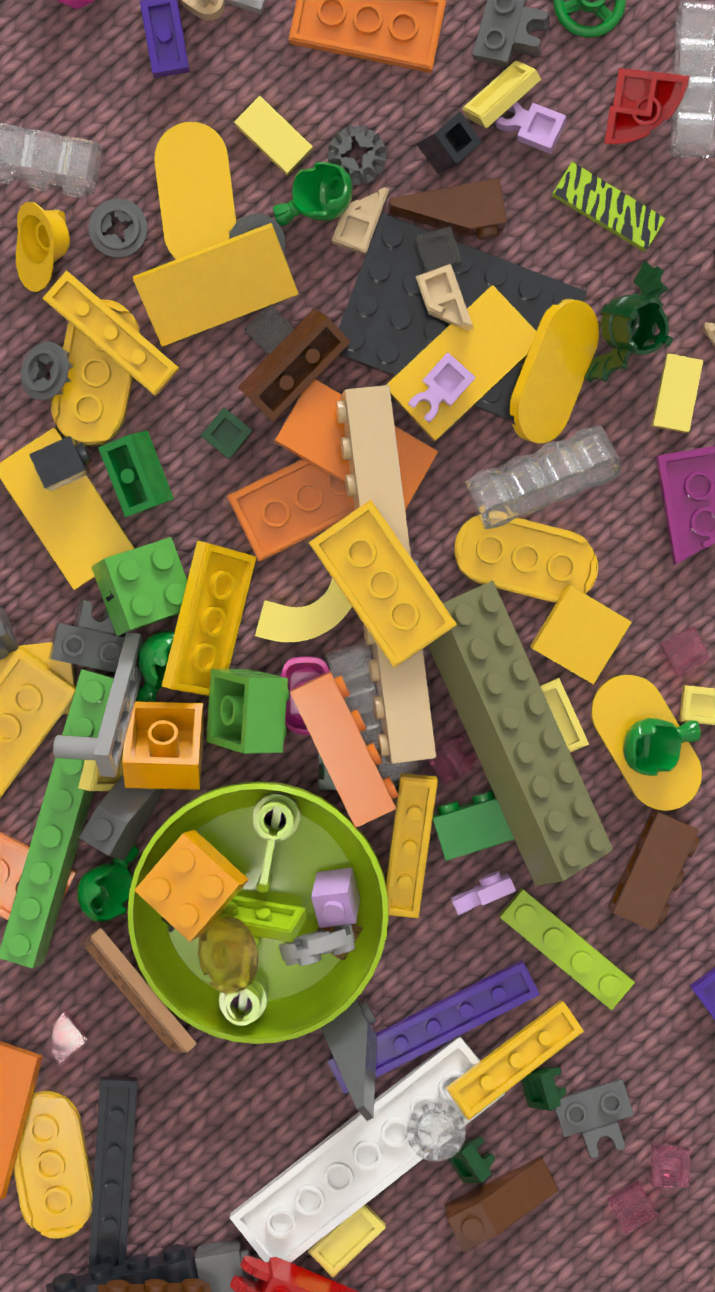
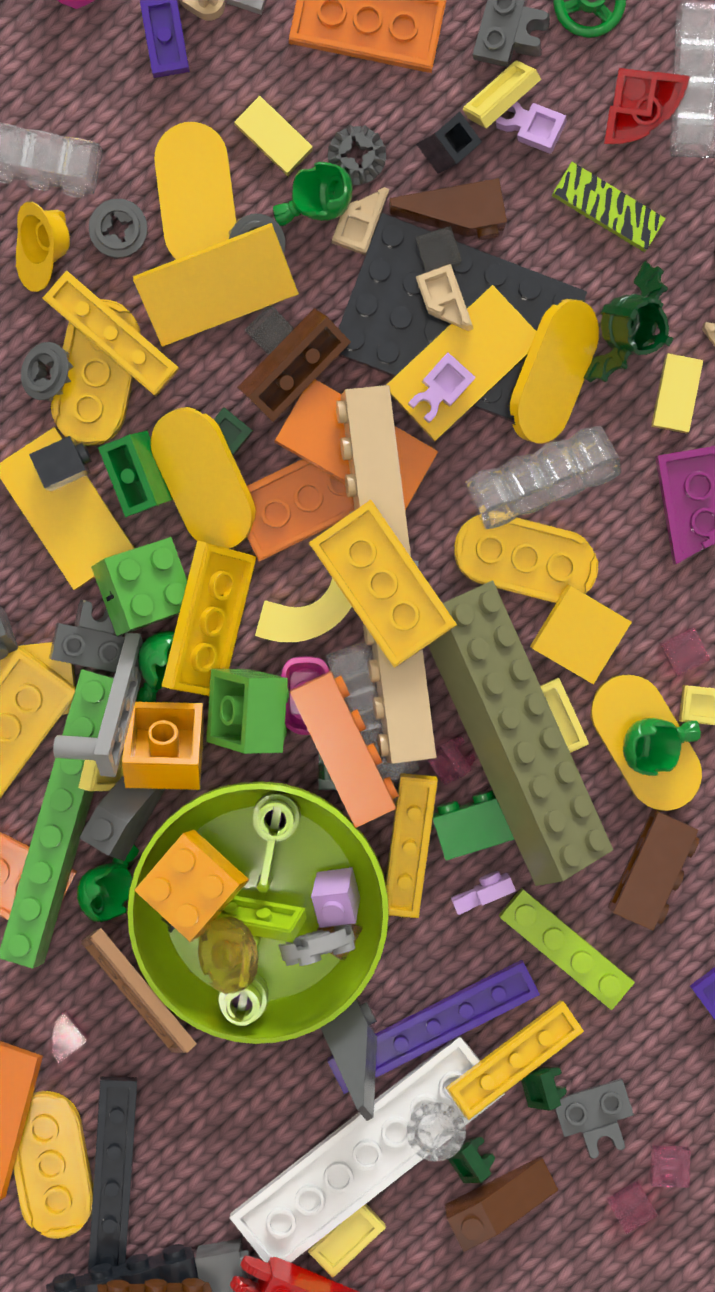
none -> yellow tile [151,407,256,549]

